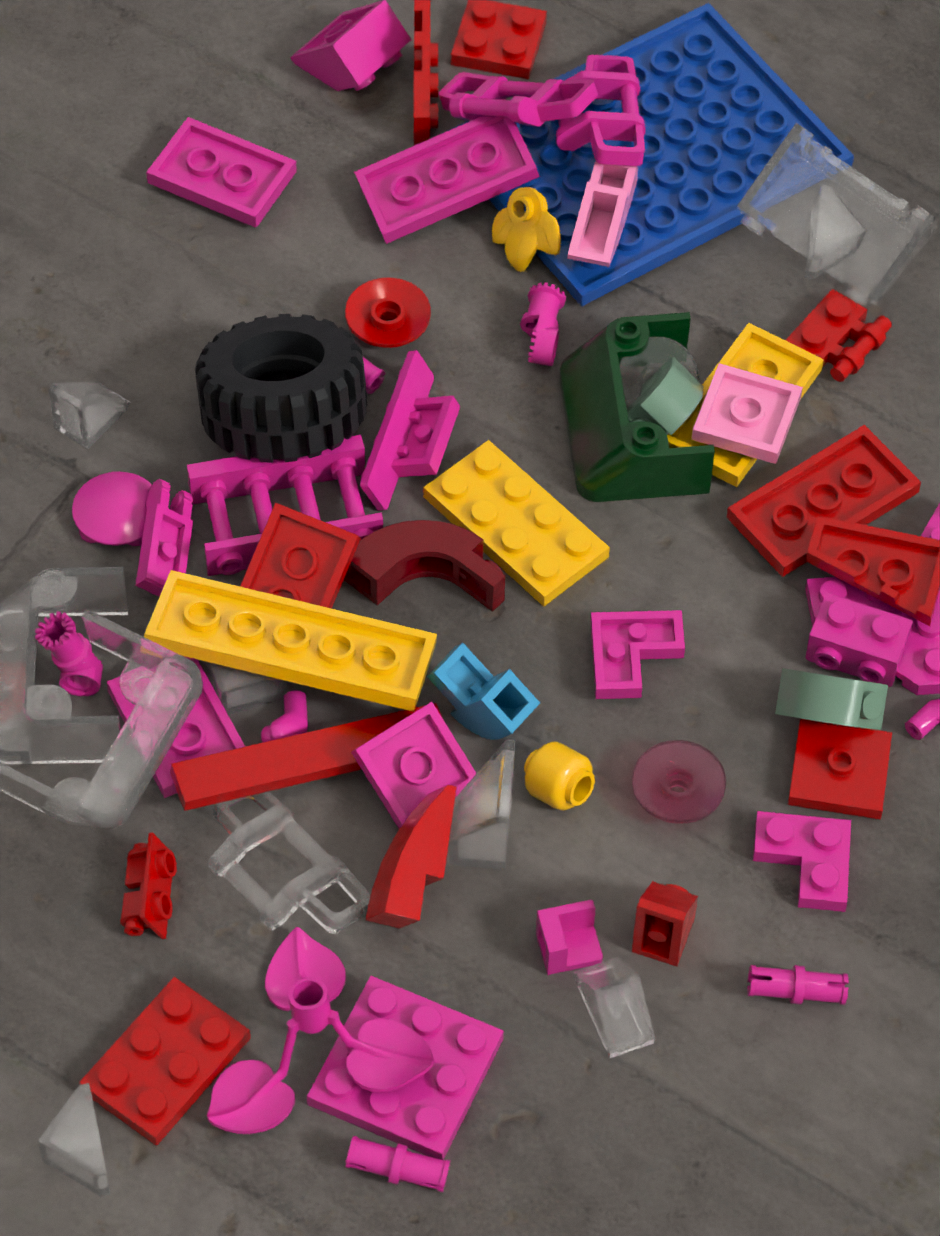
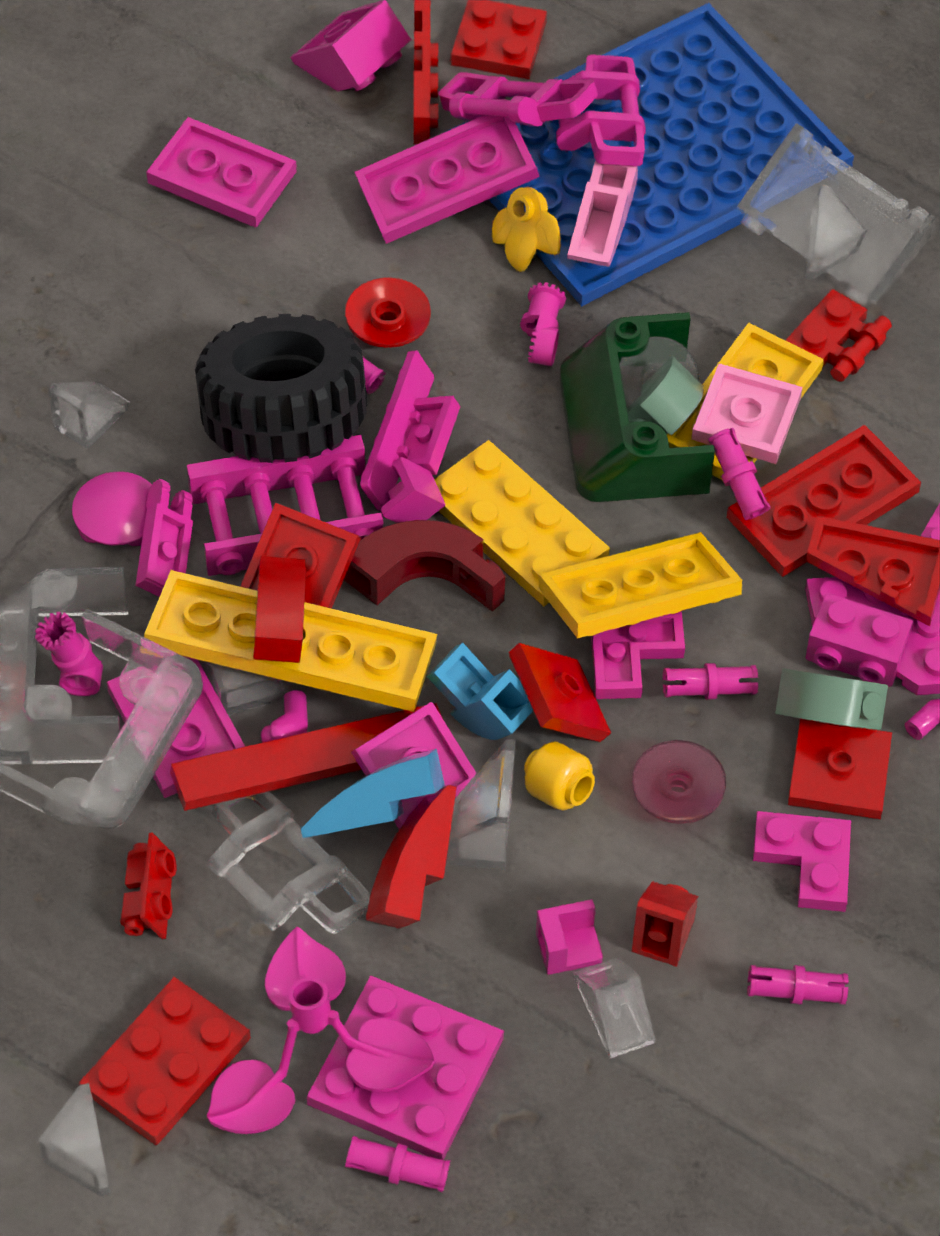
none -> red slope [253,556,306,663]
none -> dark azure slope [301,749,445,838]
none -> dark pink panel [380,457,446,523]
none -> red plate [509,643,611,742]
none -> yellow plate [539,532,742,639]
none -> dark pink pin [662,663,758,700]
none -> dark pink pin [708,428,771,520]

